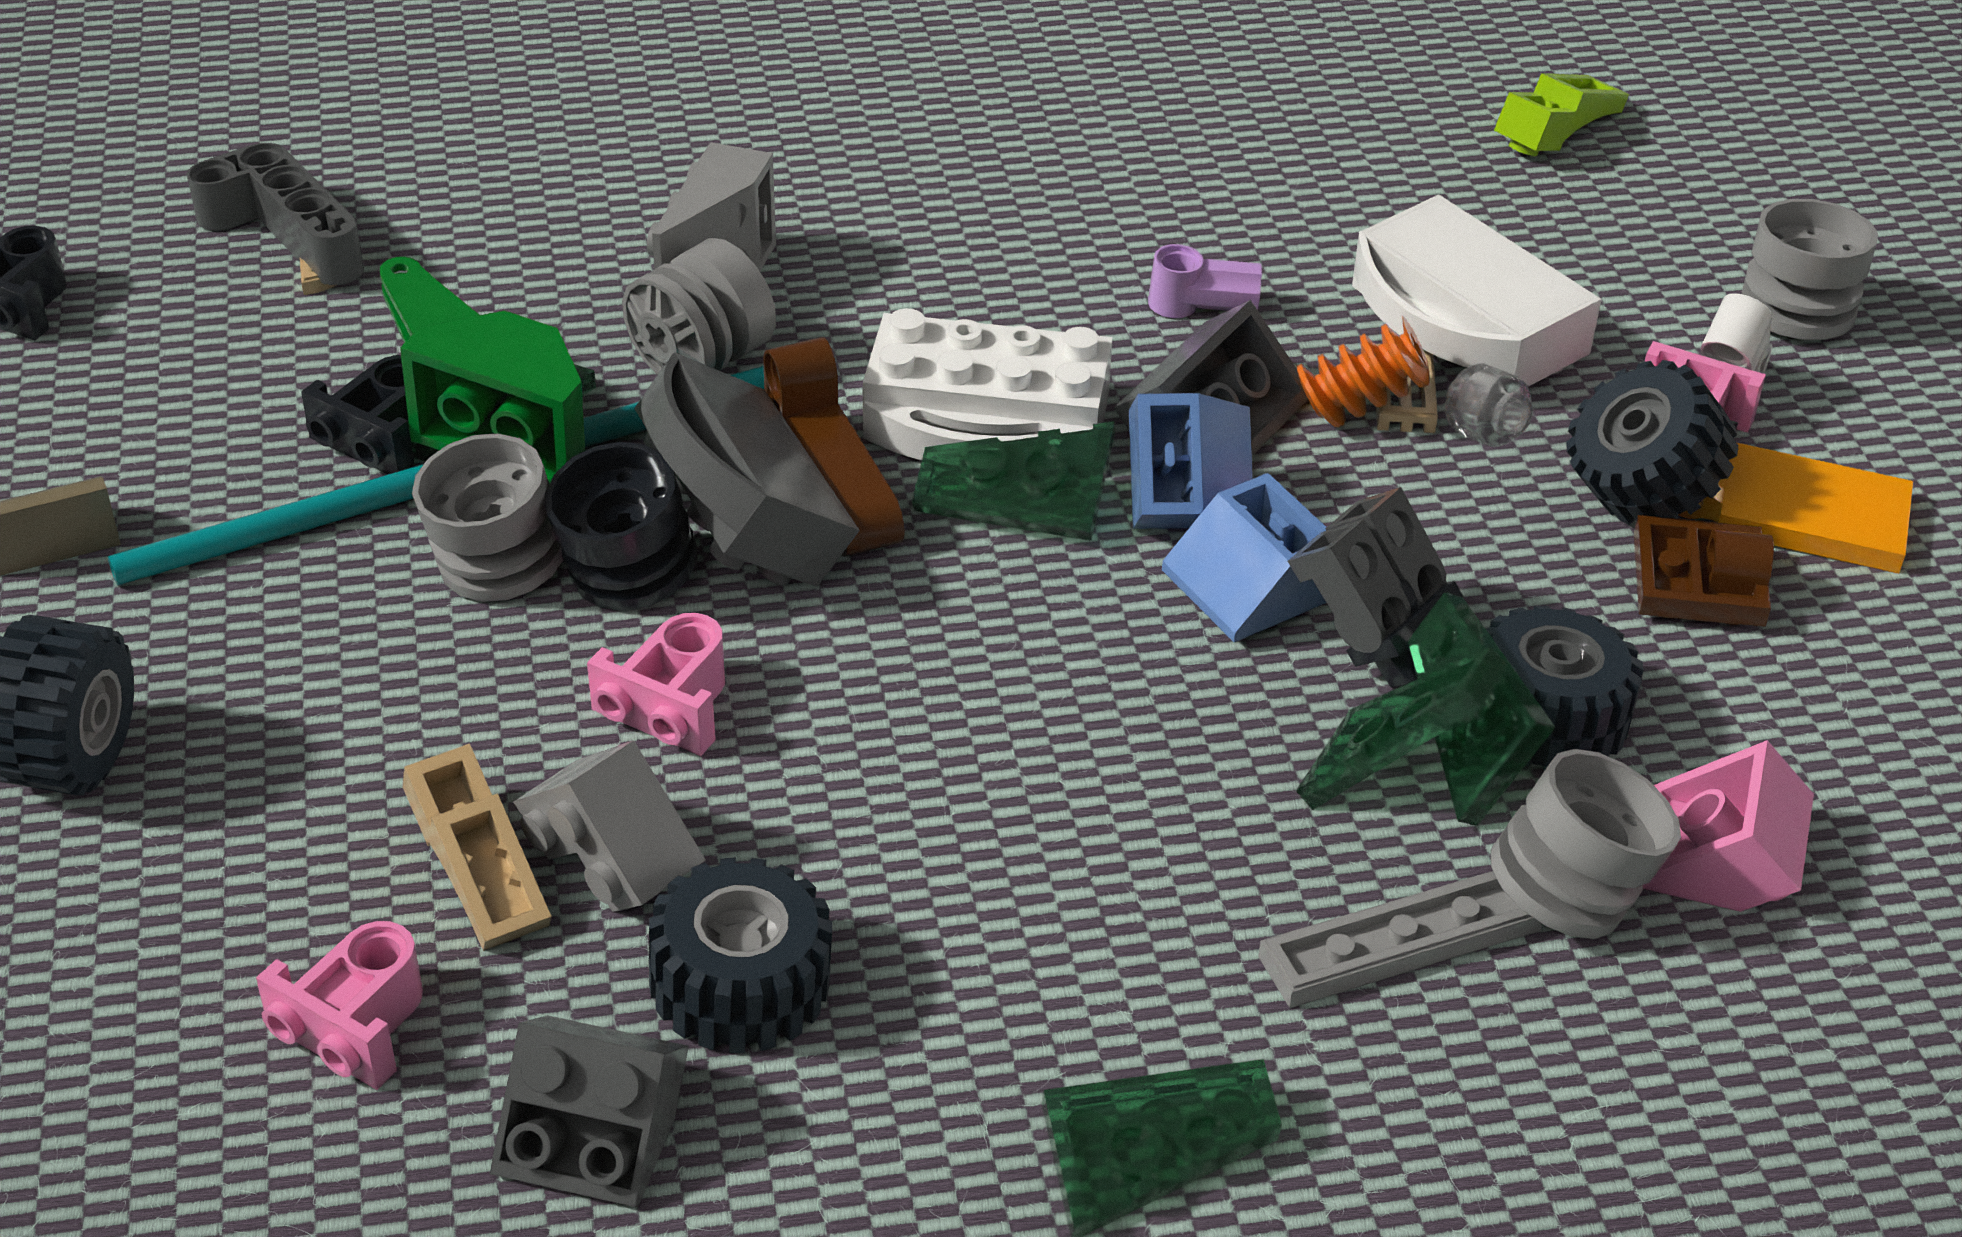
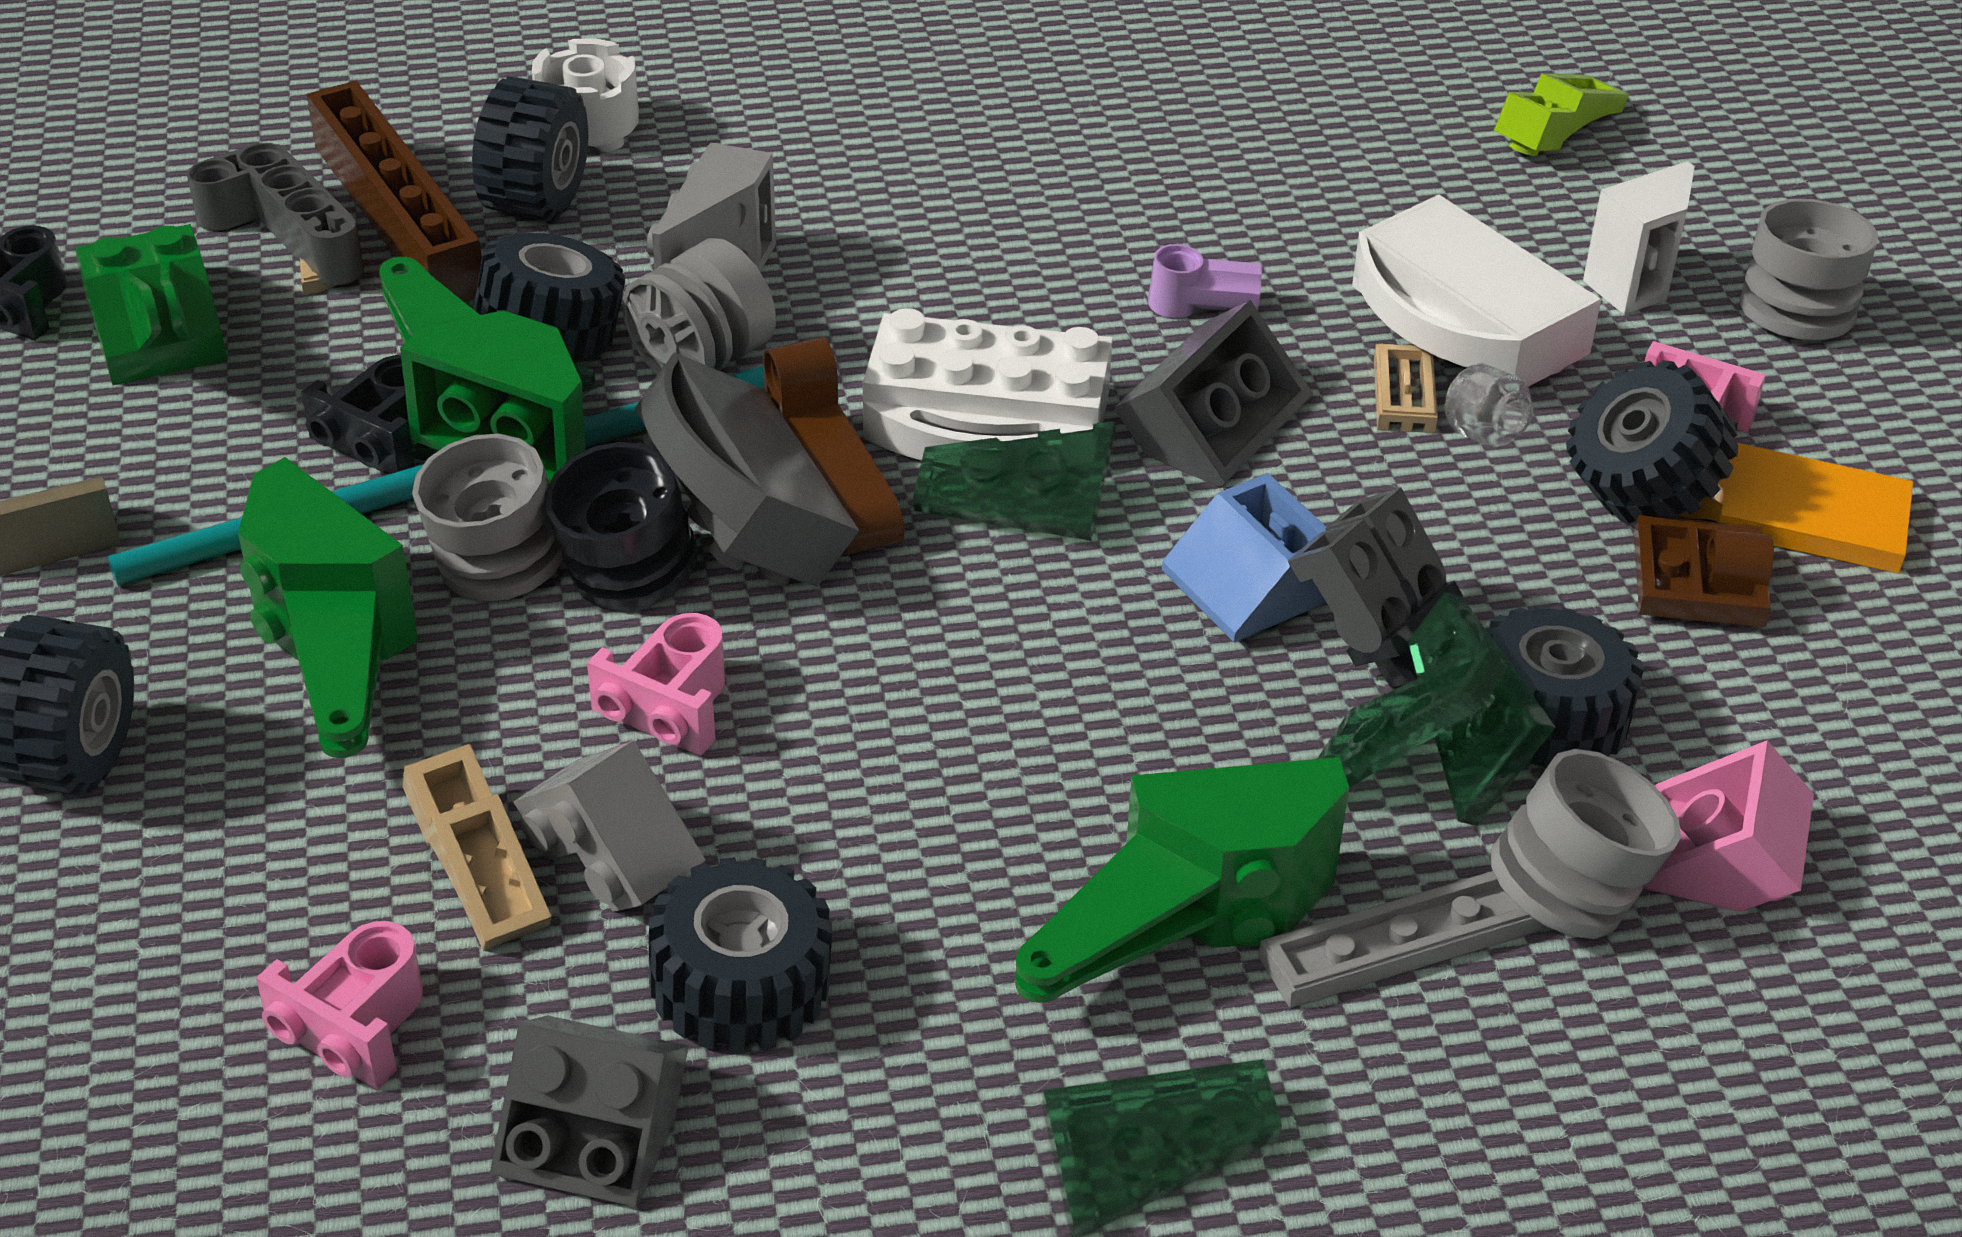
medium blue slope [1129,393,1253,529] -> none
orange piece [1296,316,1430,428] -> none
white piece [1700,294,1772,374] -> none
none -> green slope [75,224,228,386]
none -> green slope [238,457,418,758]
none -> reddish brown brick [306,80,482,302]
none -> black wheel [472,76,589,221]
none -> black wheel [473,233,625,360]
none -> white brick [532,38,639,152]
none -> green slope [1015,757,1349,1003]
none -> white slope [1583,161,1695,315]

